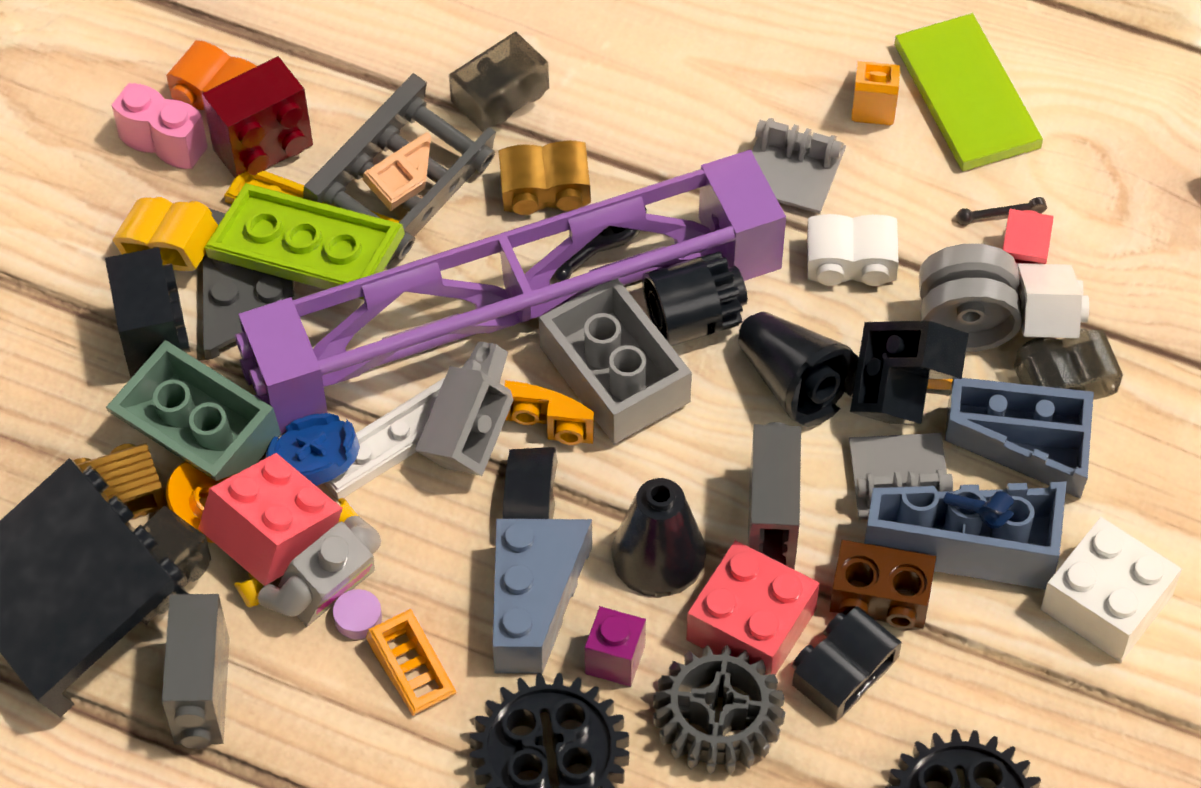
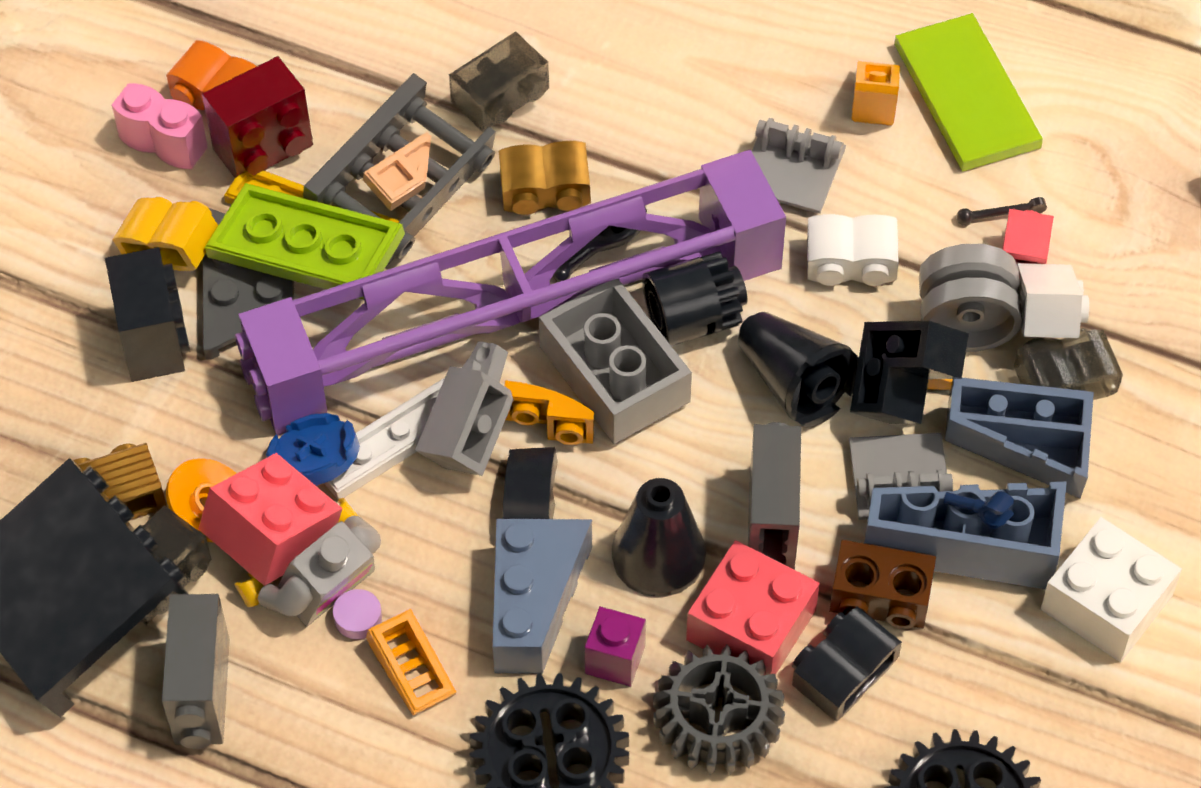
sand green slope [106,340,281,481] -> none

